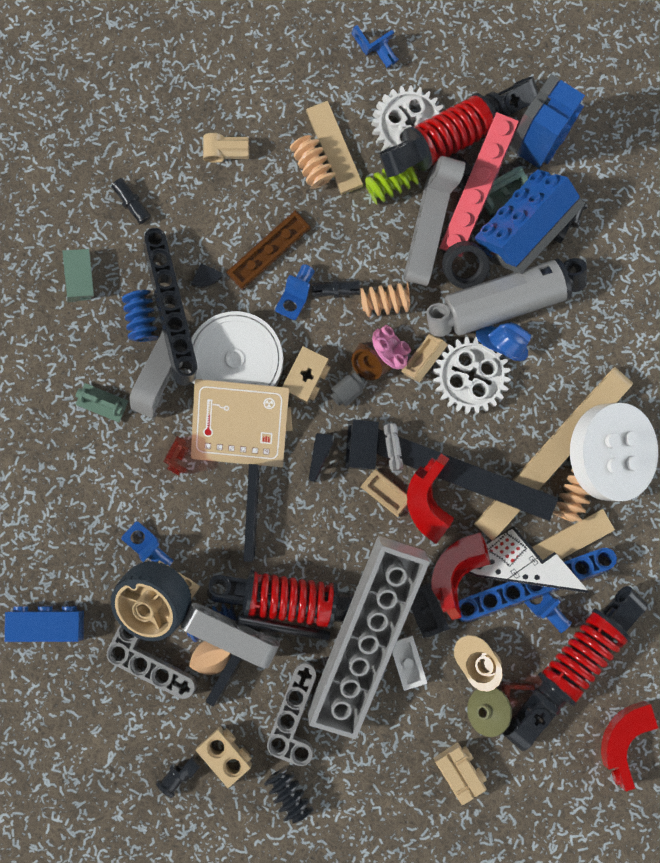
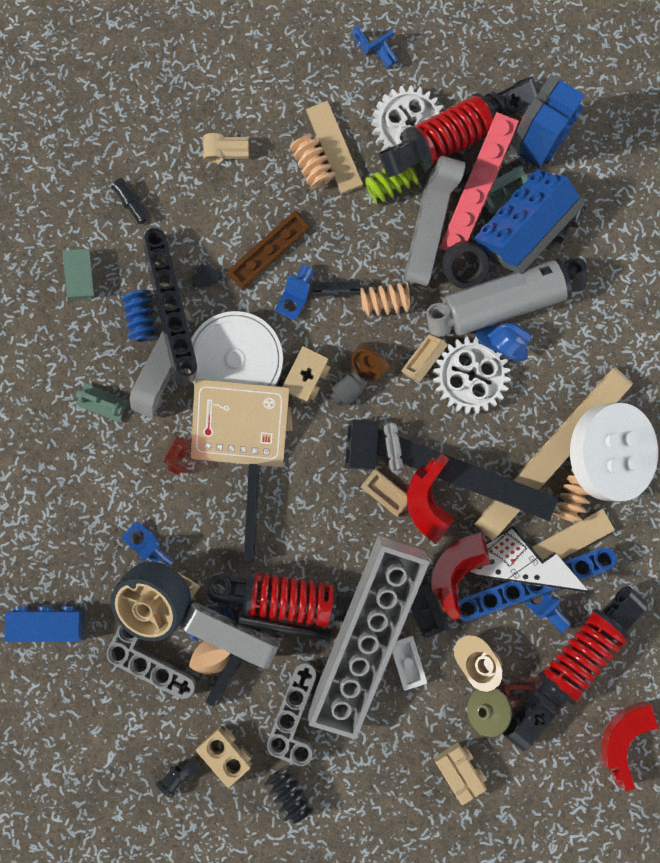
black slope [309,433,335,483] -> none
bright pink dish [372,325,411,370] -> none

